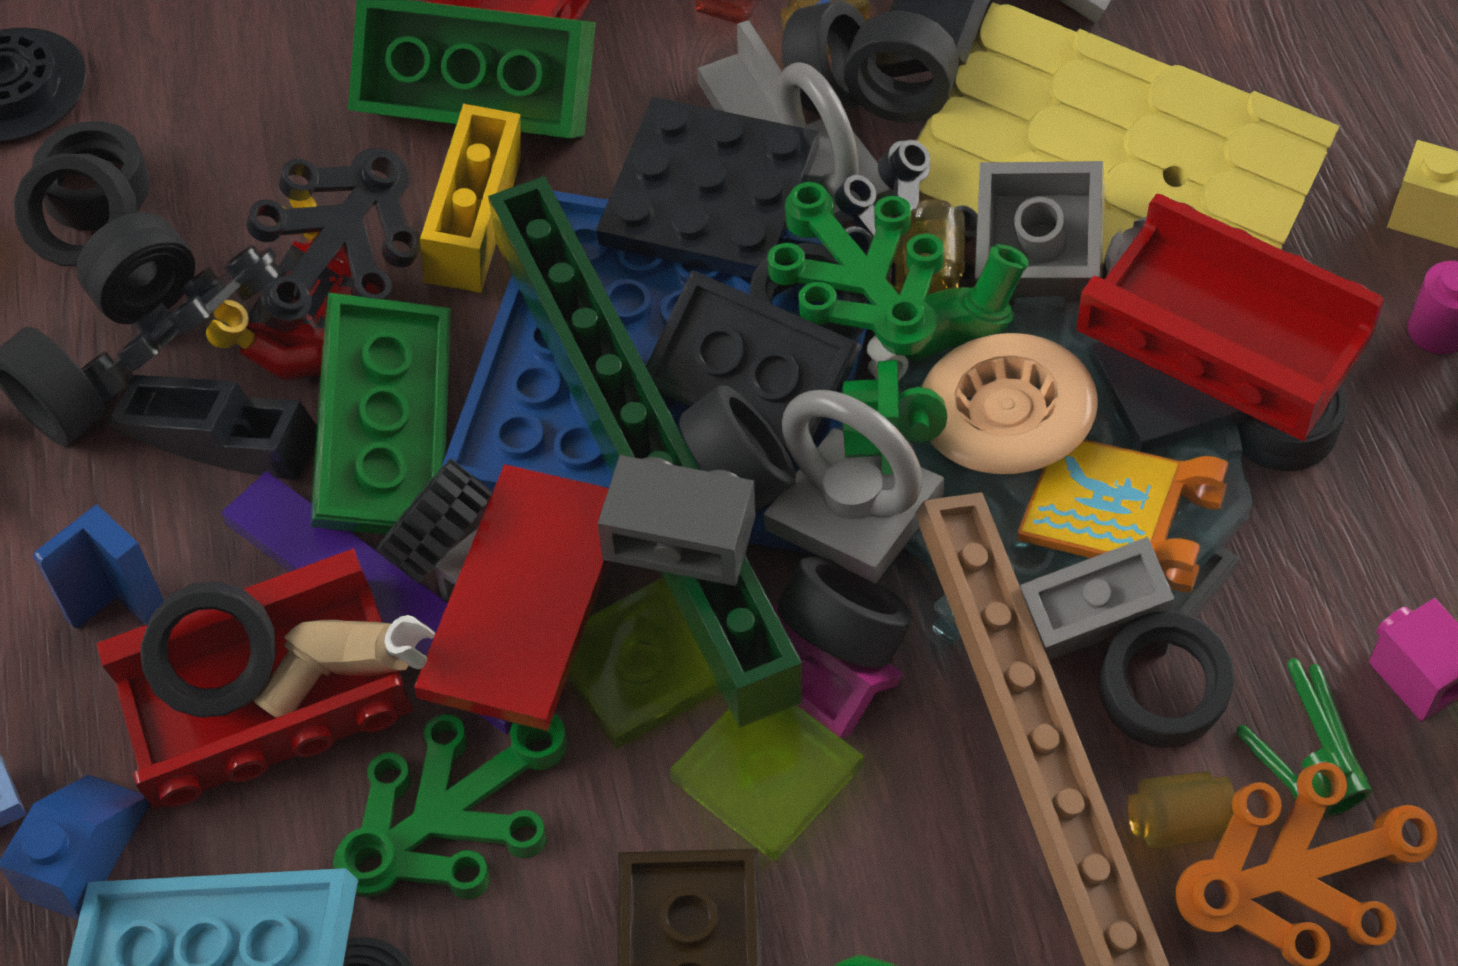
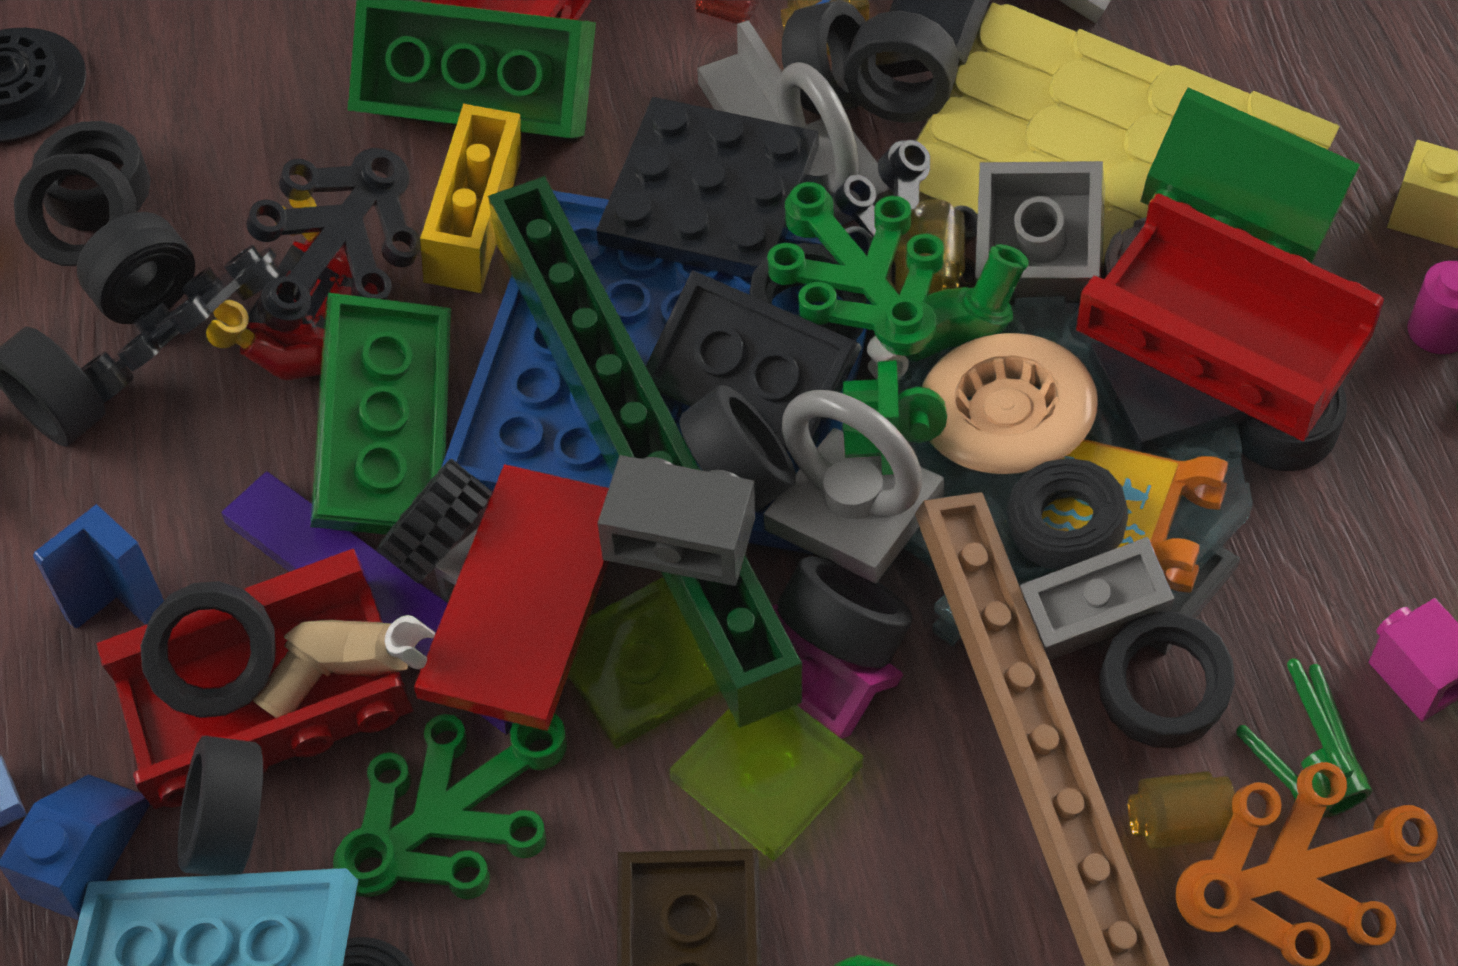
black slope [108,375,317,480] -> none
none -> black tyre [177,736,263,875]
none -> black tyre [1007,458,1128,570]
none -> green slope [1140,87,1360,264]

